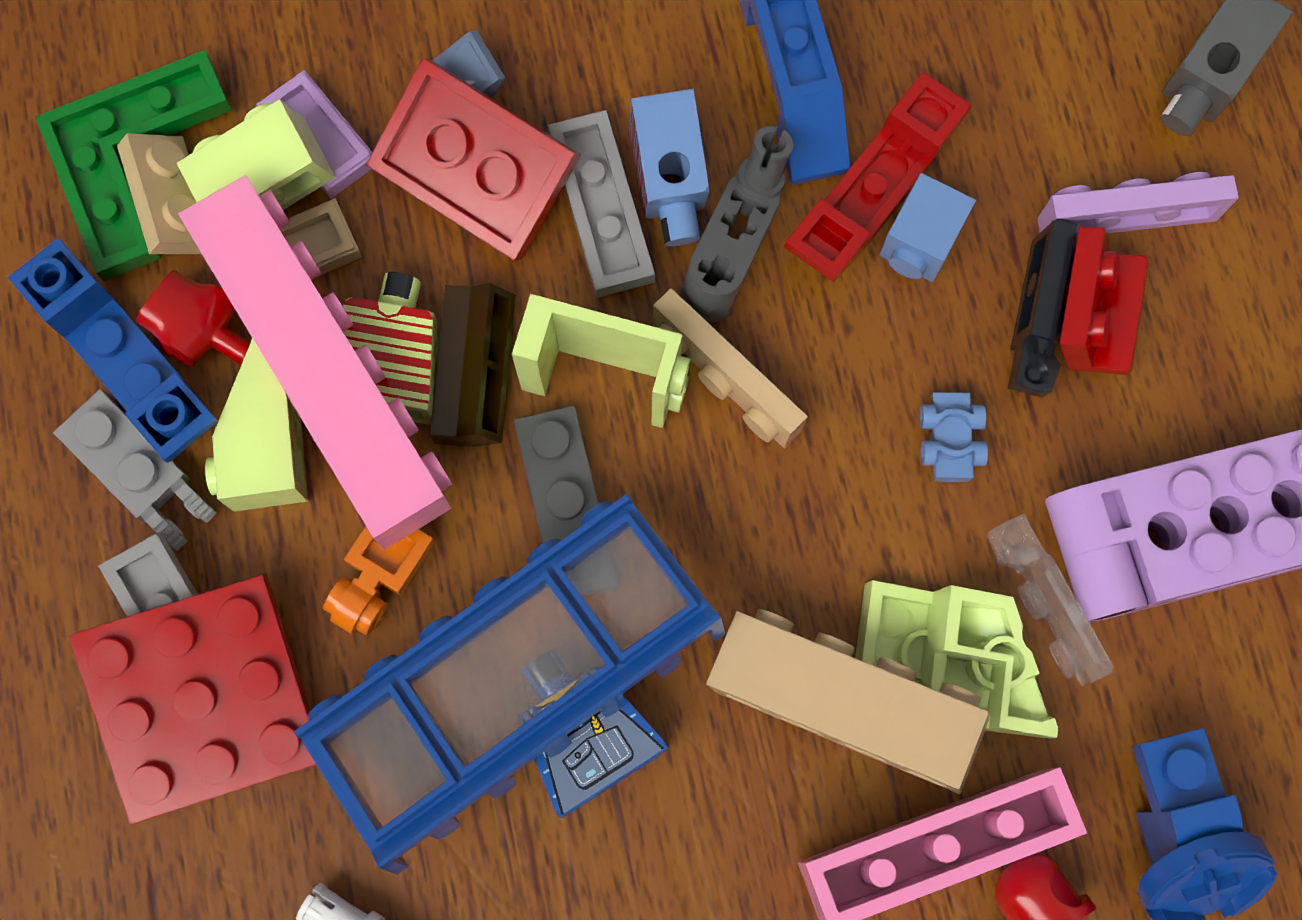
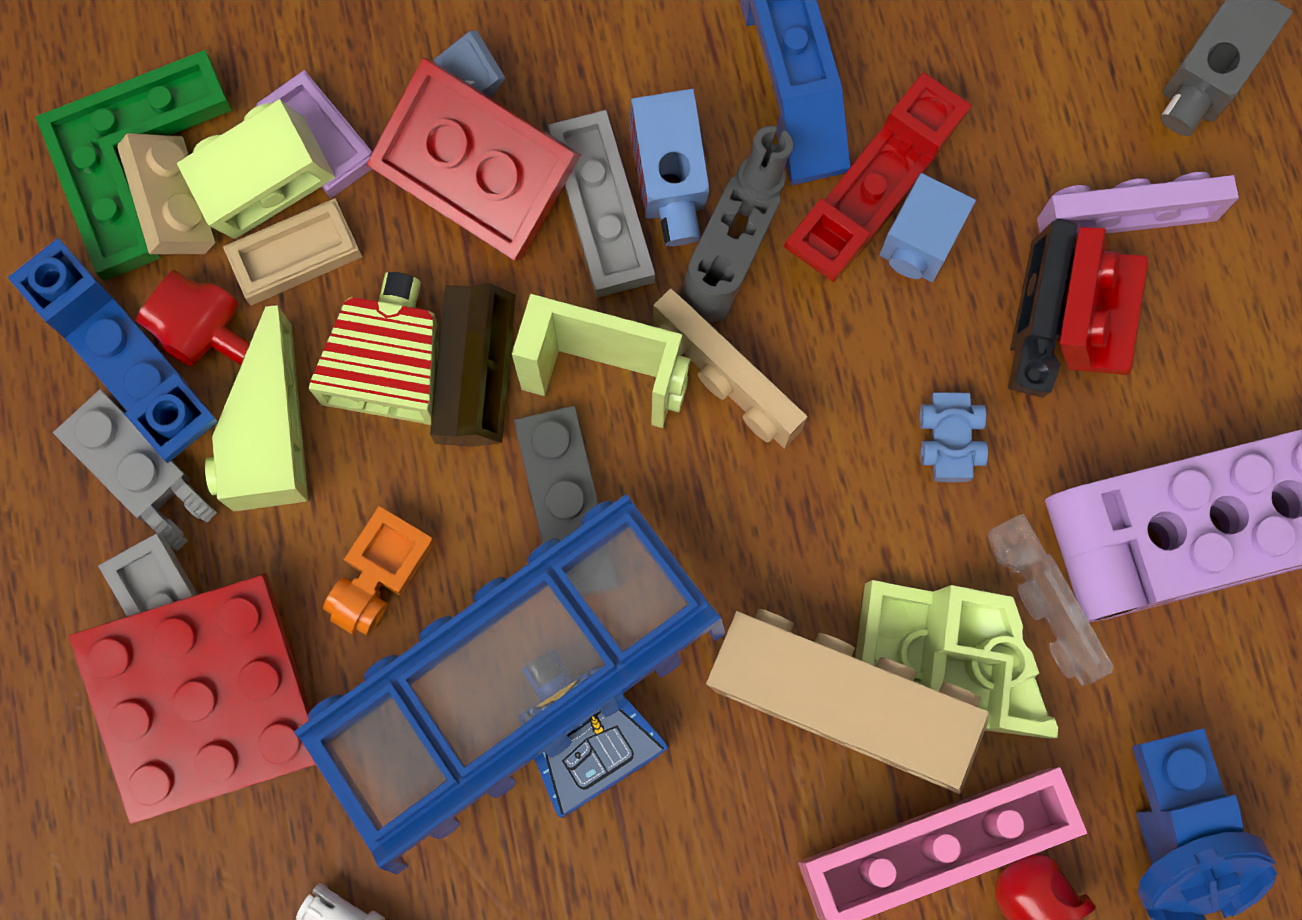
bright pink brick [178,175,453,550] -> none

